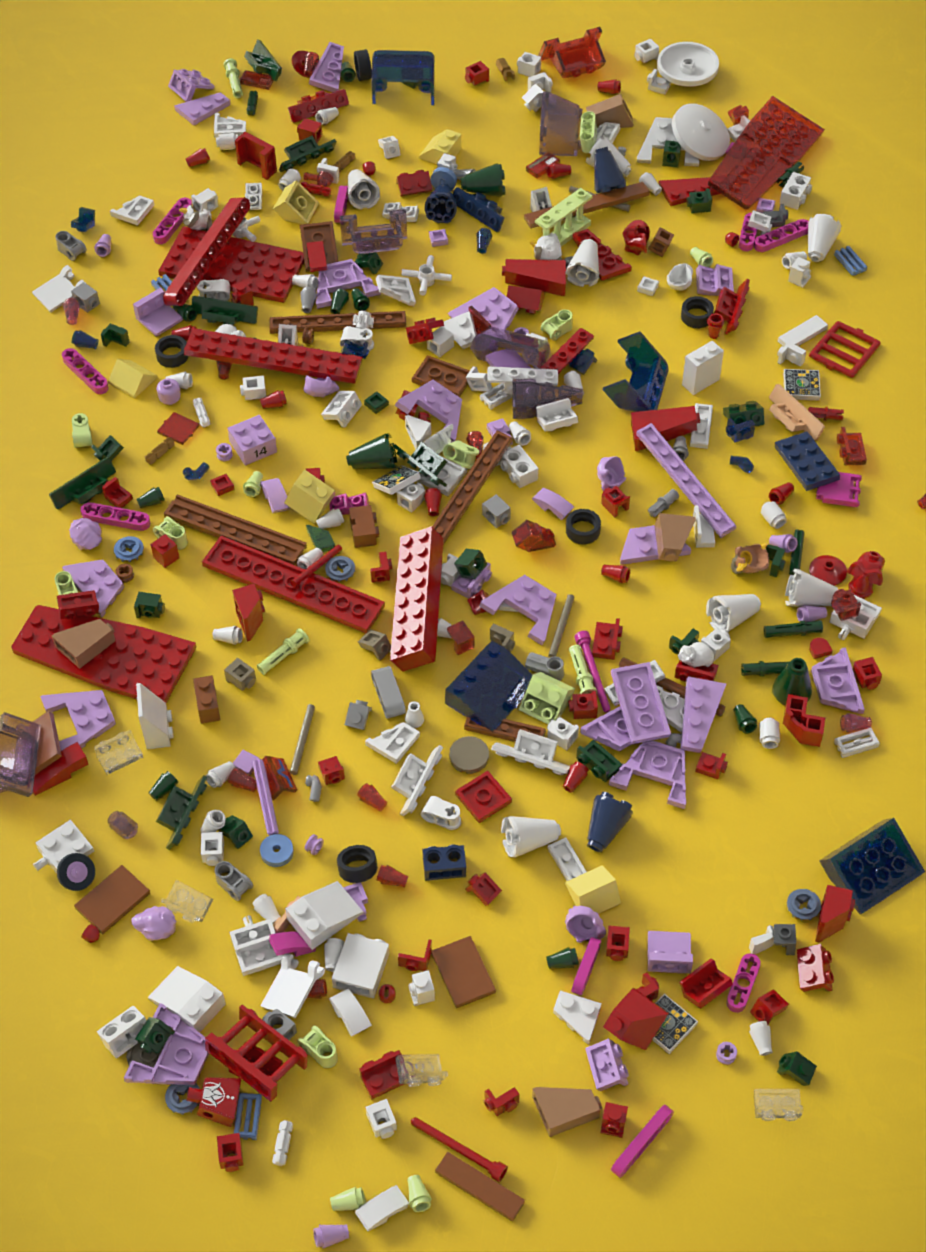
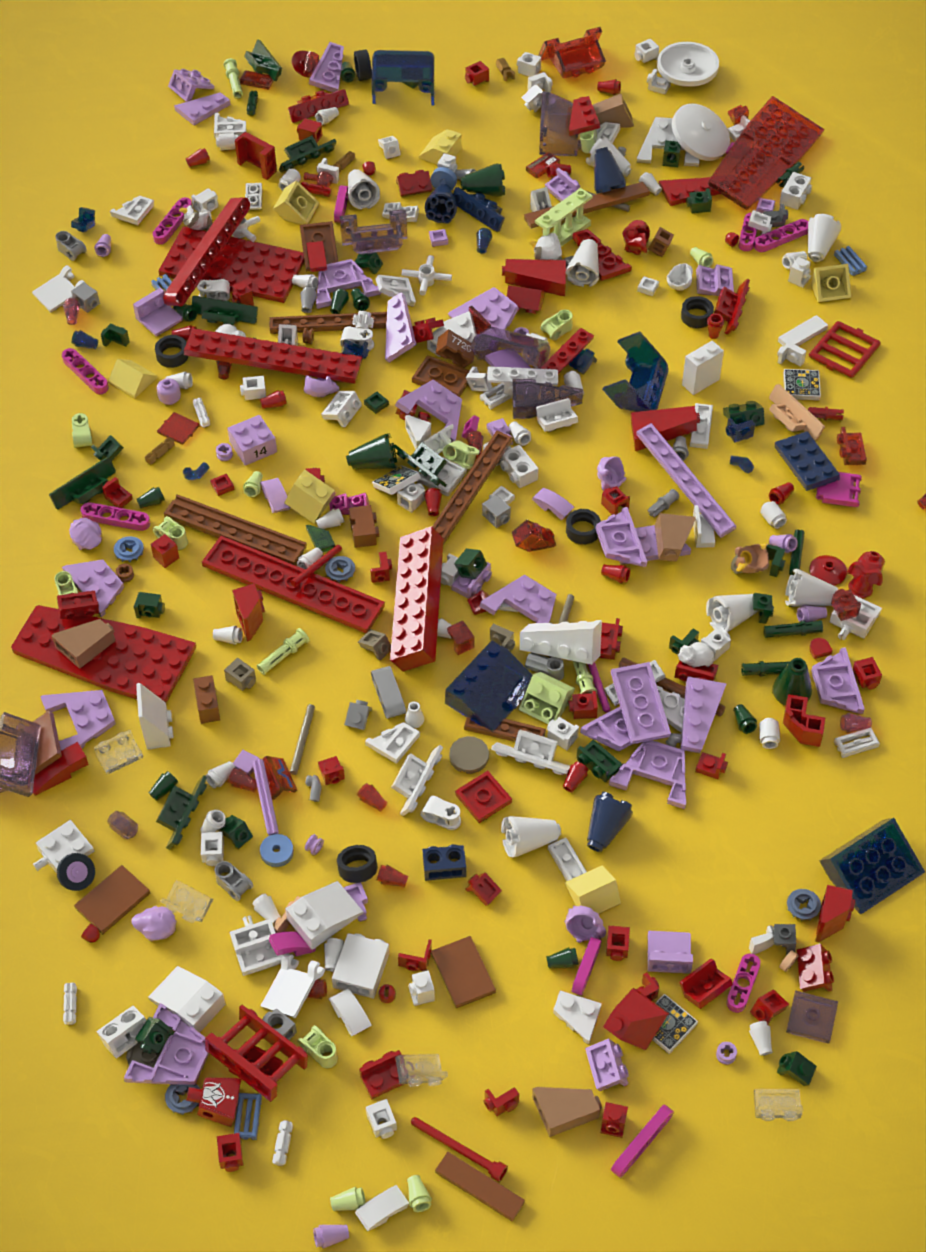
none -> white axle [63,983,77,1025]
none -> wing [385,293,416,362]
none -> dark orange brick [436,329,476,368]
none -> dark pink tile [462,415,480,440]
none -> white tile [489,486,515,505]
none -> white wedge [519,620,602,665]
none -> lavender bracket [545,168,580,202]
none -> red wing [569,96,600,136]
none -> lavender wing [596,507,647,567]
none -> dark green bracket [752,593,774,624]
none -> light nougat tile [779,950,798,972]
none -> plate [786,990,838,1044]
none -> light yellow slope [811,264,851,302]

